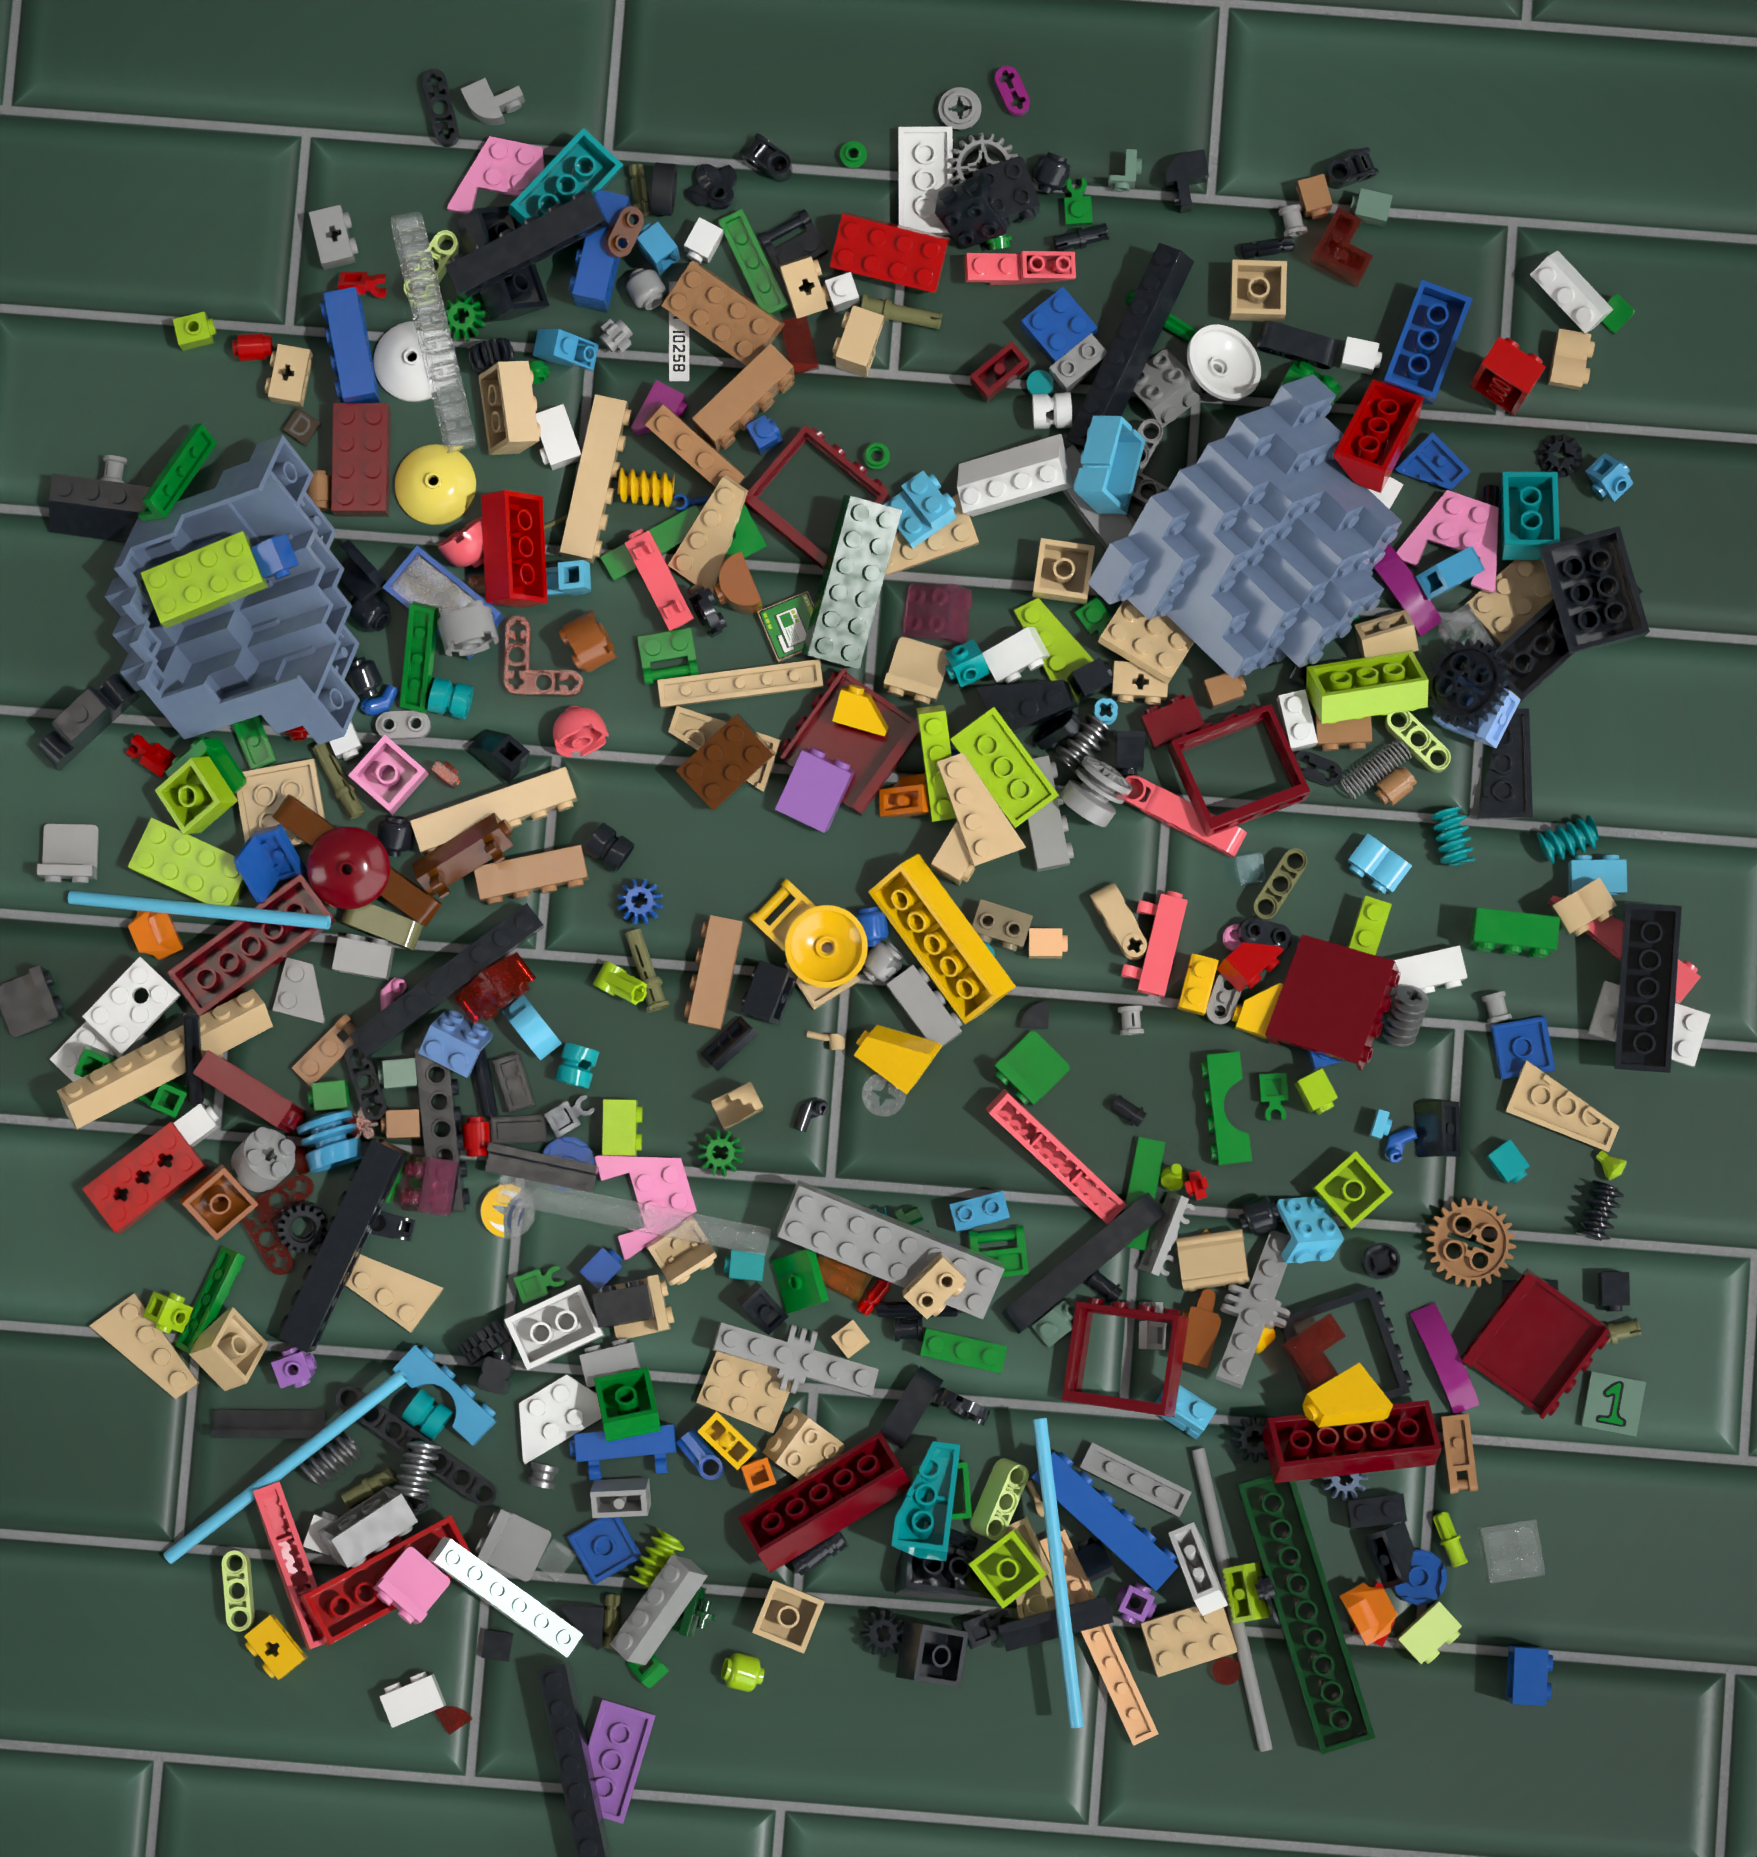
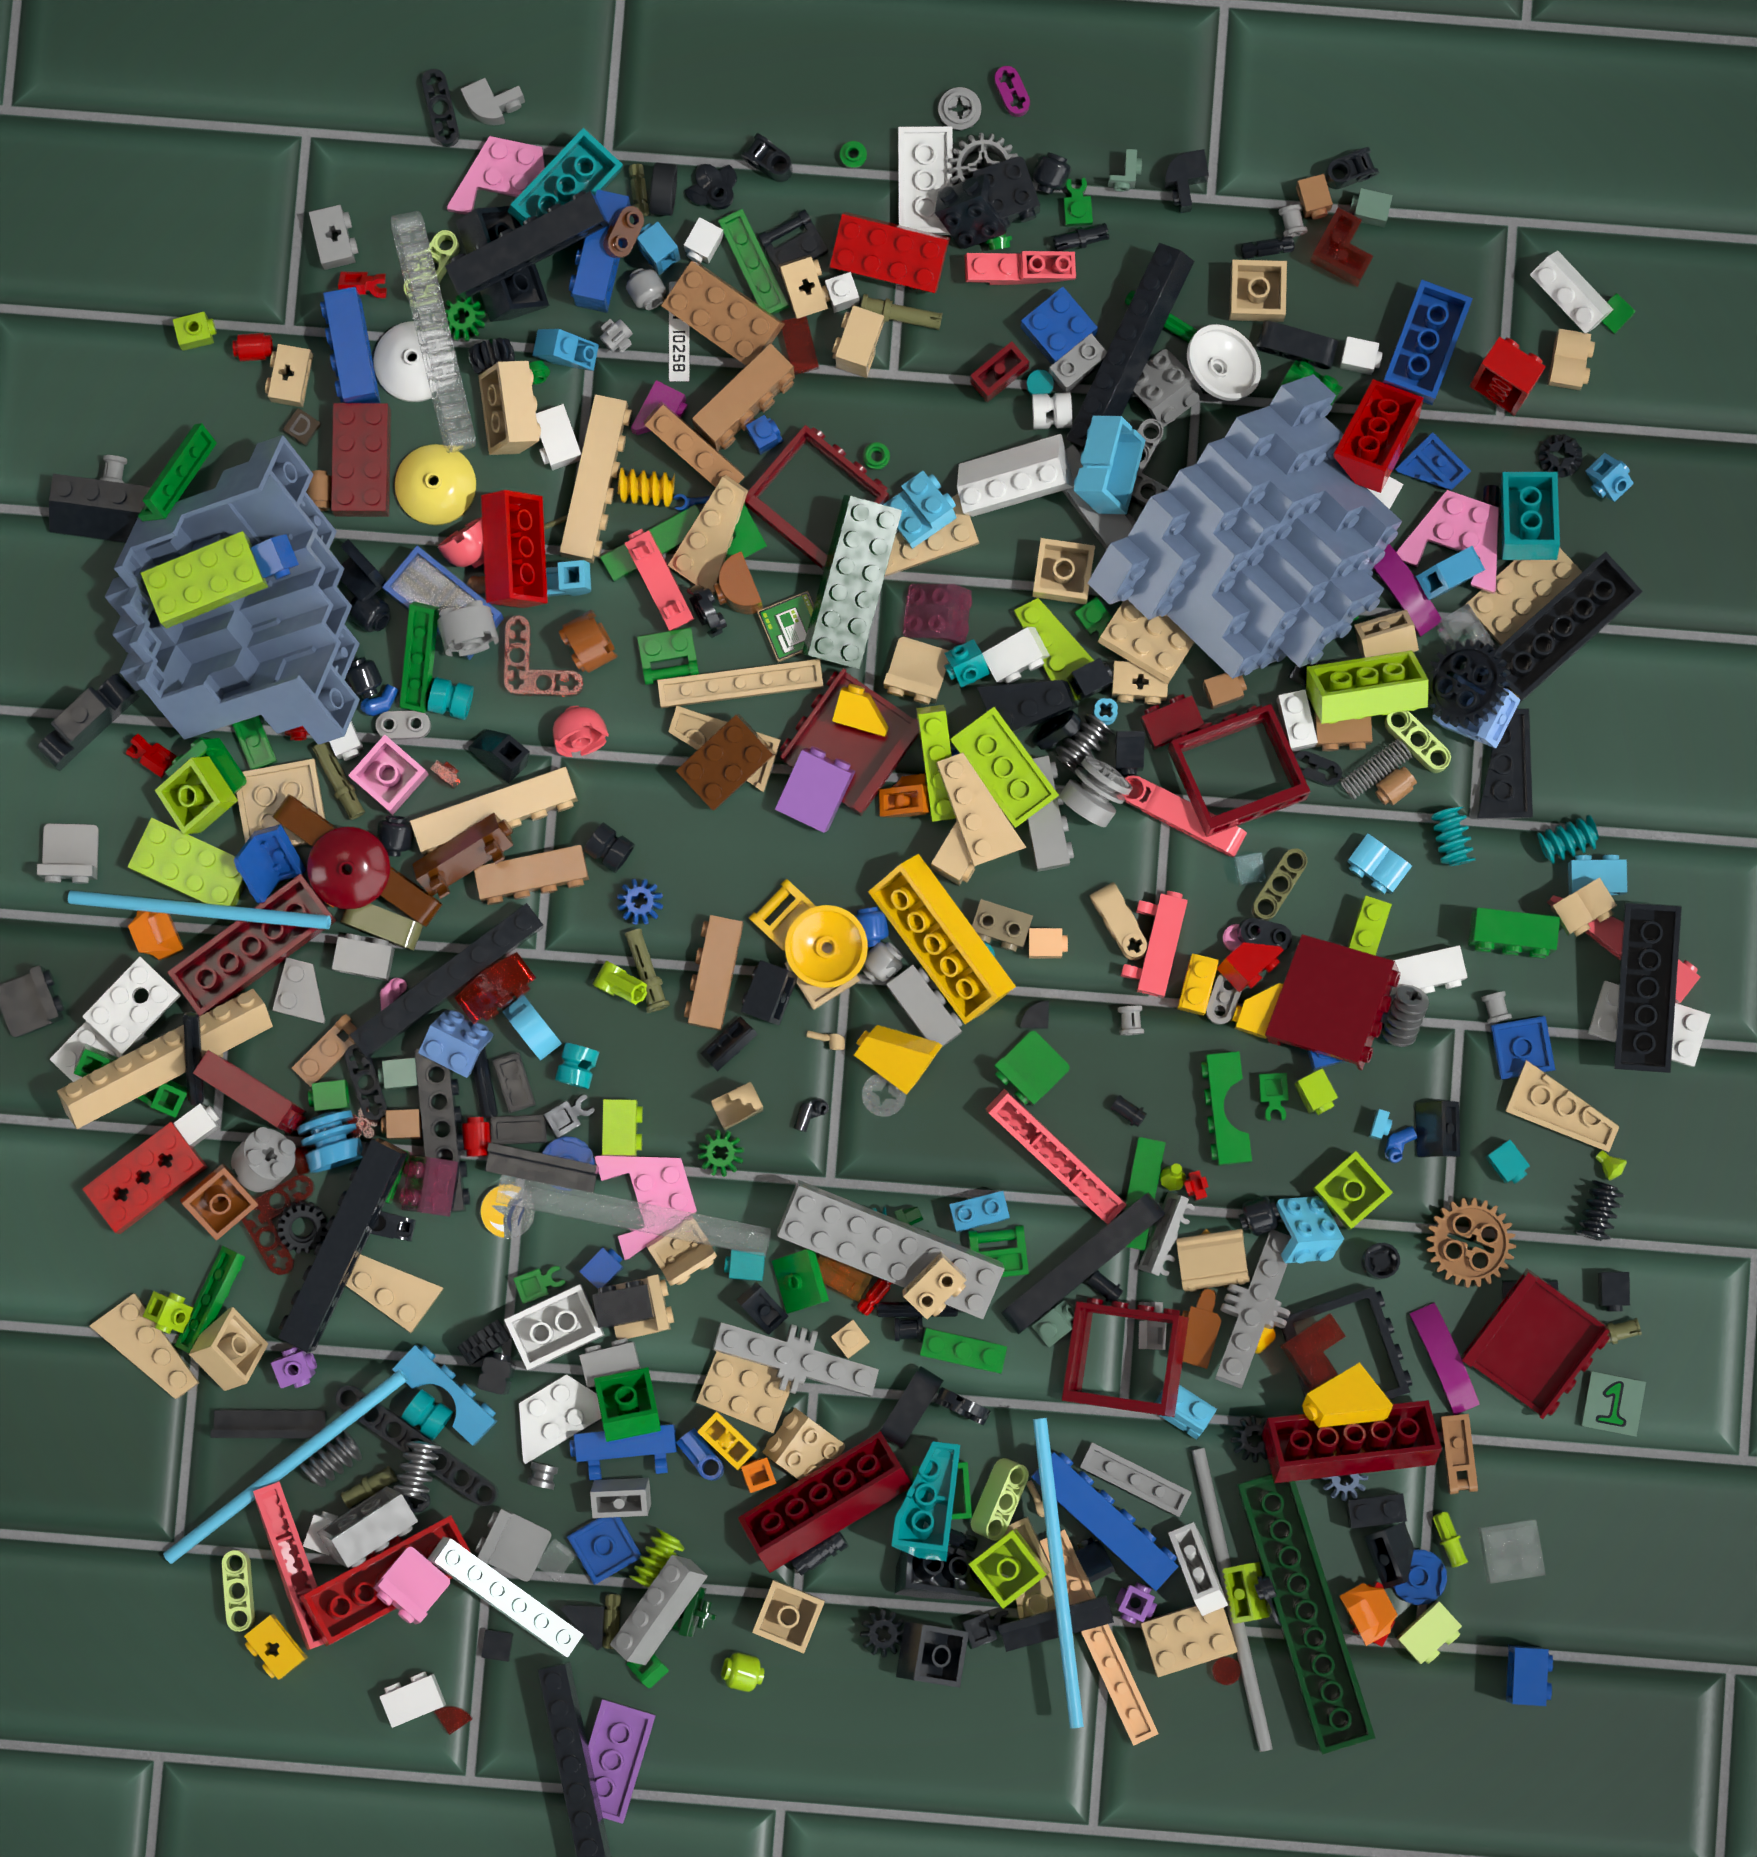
black slope [1539,526,1650,654] -> none

